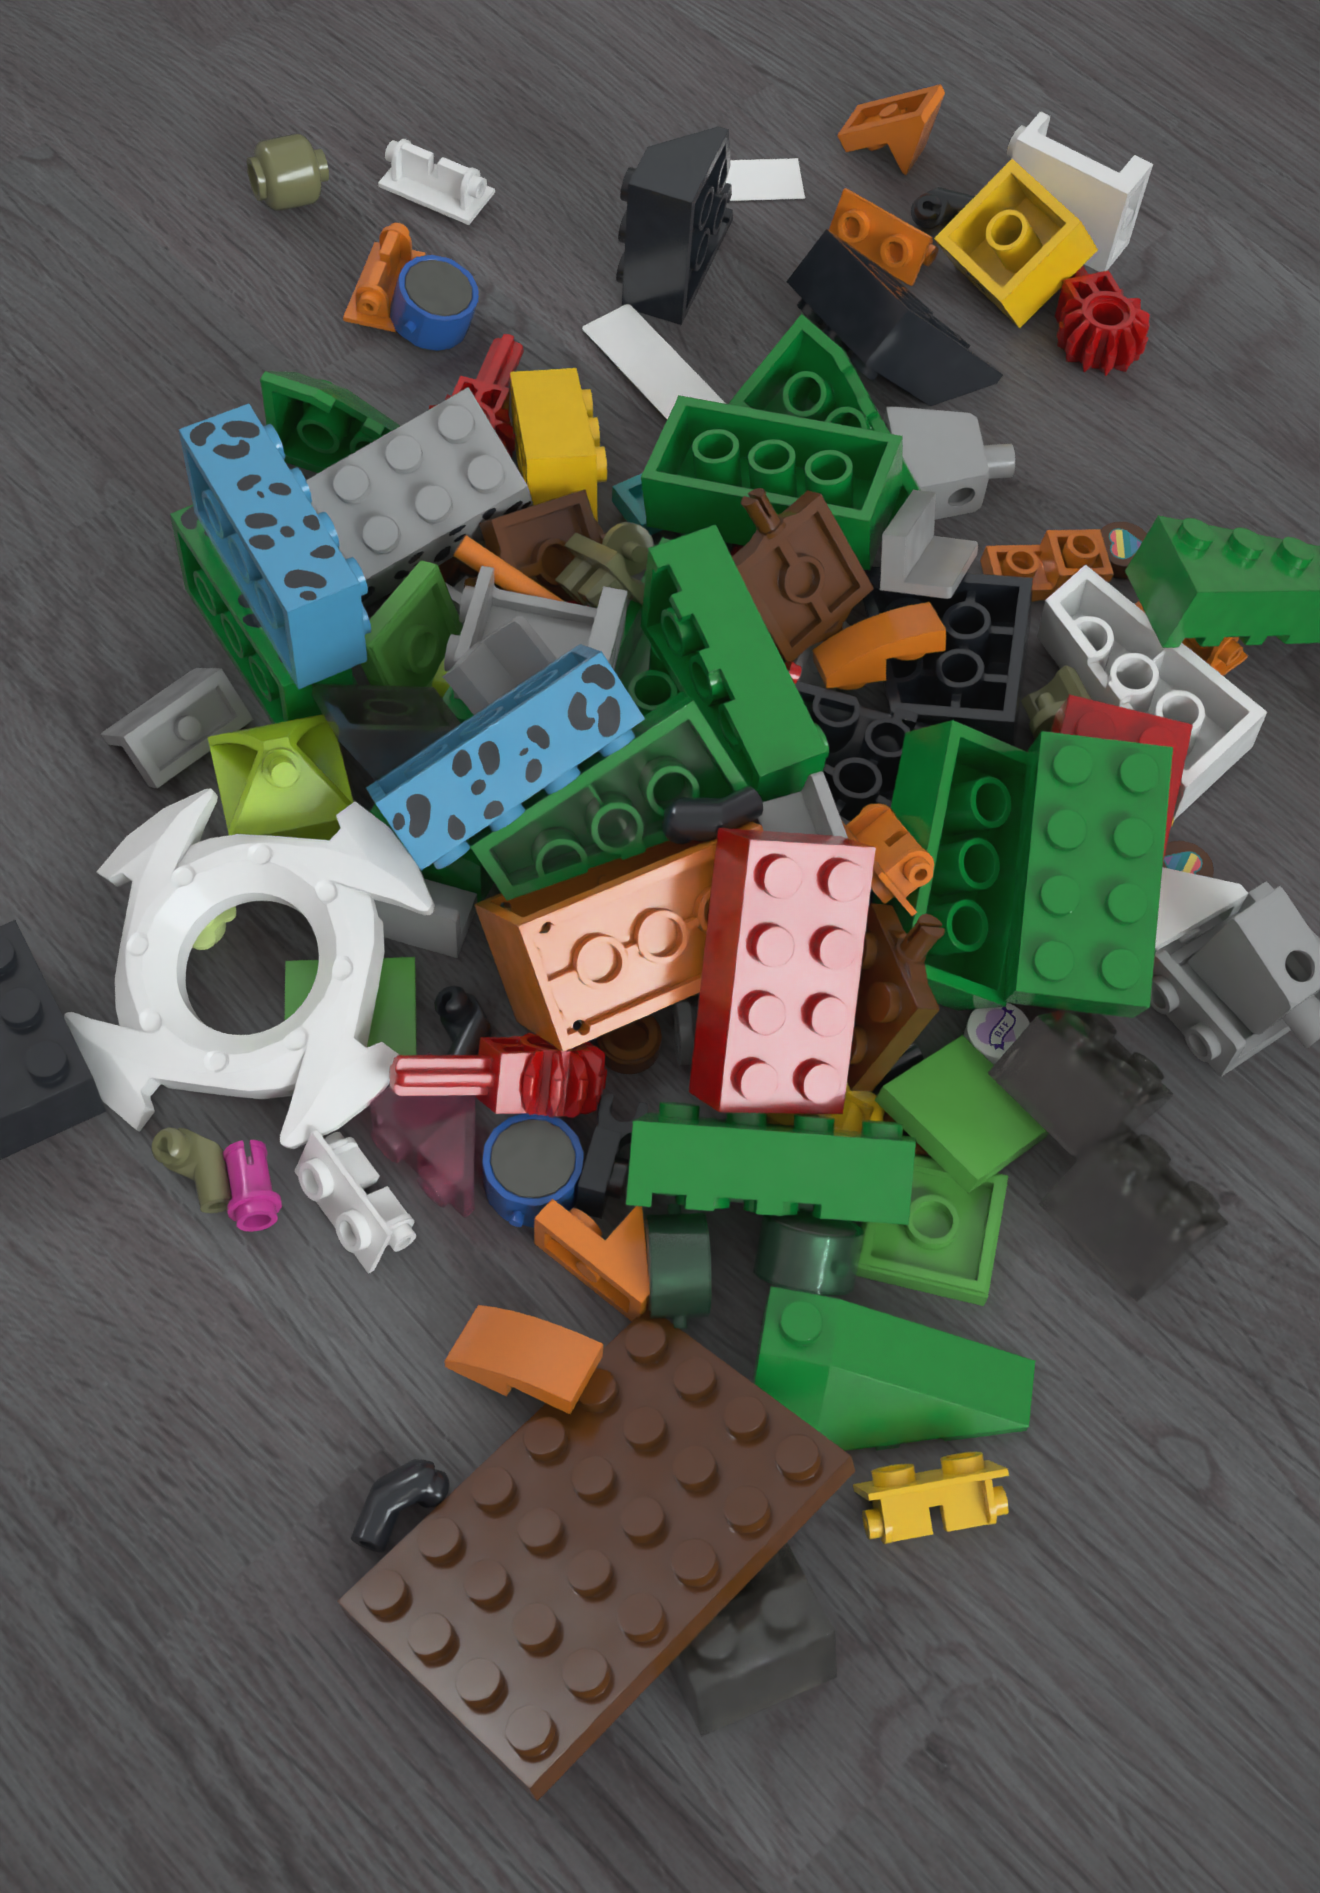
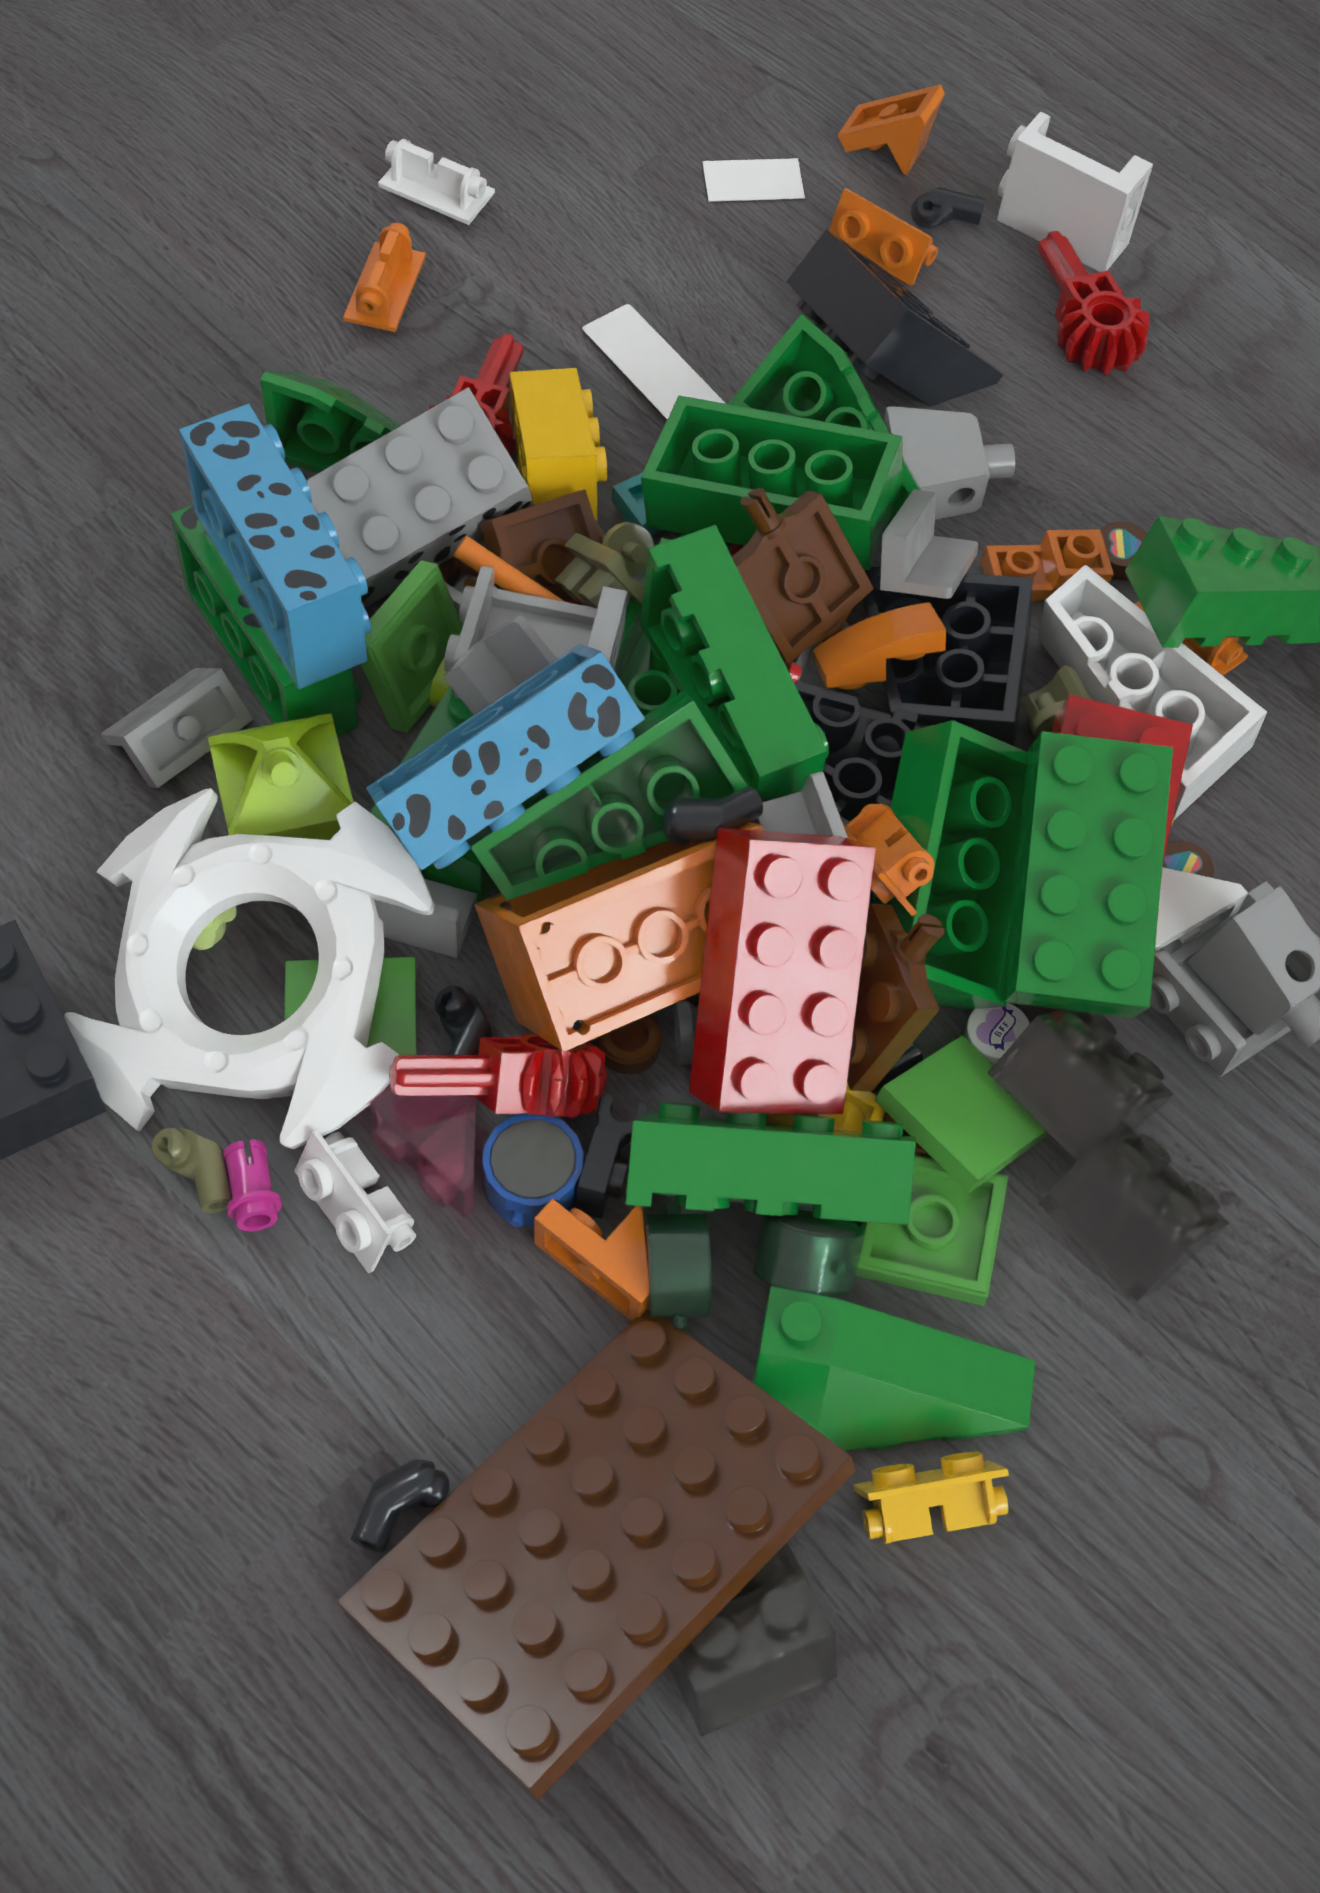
olive head [247,134,329,211] -> none
clear smoke slope [312,684,461,781] -> none
piece [390,255,478,351] -> none
orange slope [444,1305,603,1414] -> none
black wedge [616,126,733,325] -> none
yellow brick [934,159,1098,328] -> none

